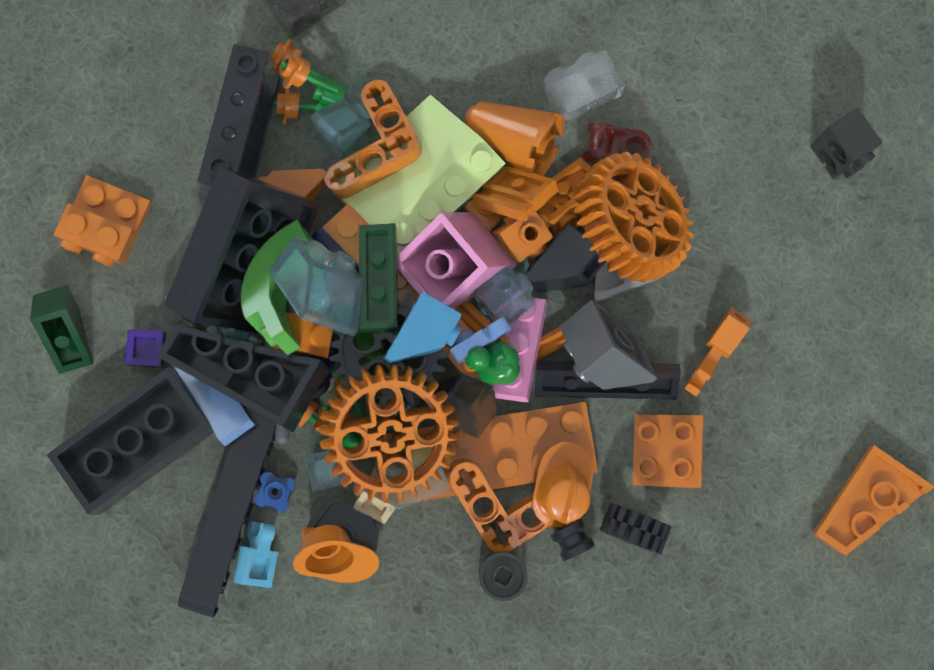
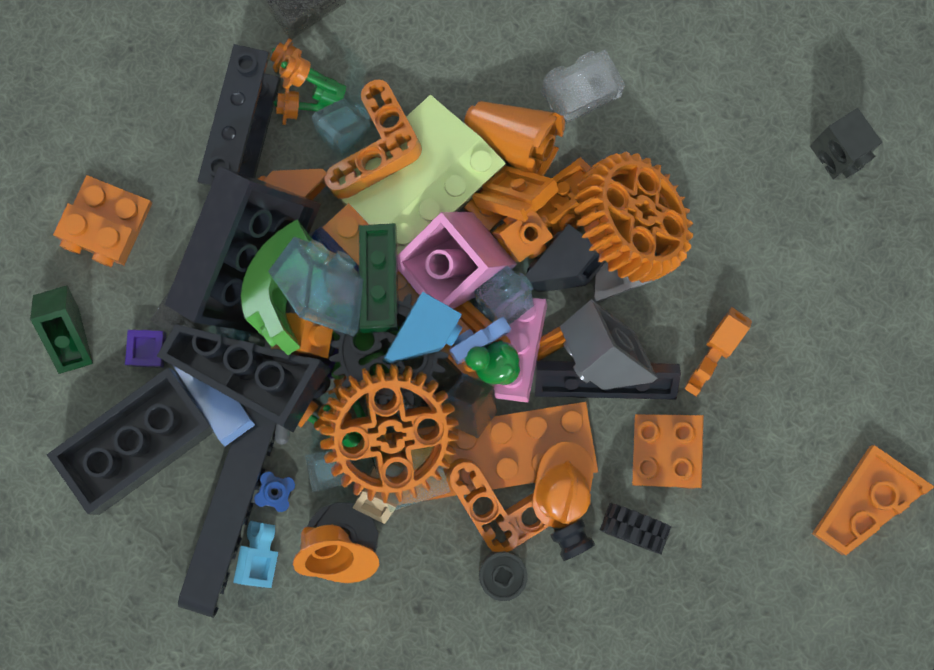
clear red piece [582,122,652,164] -> none

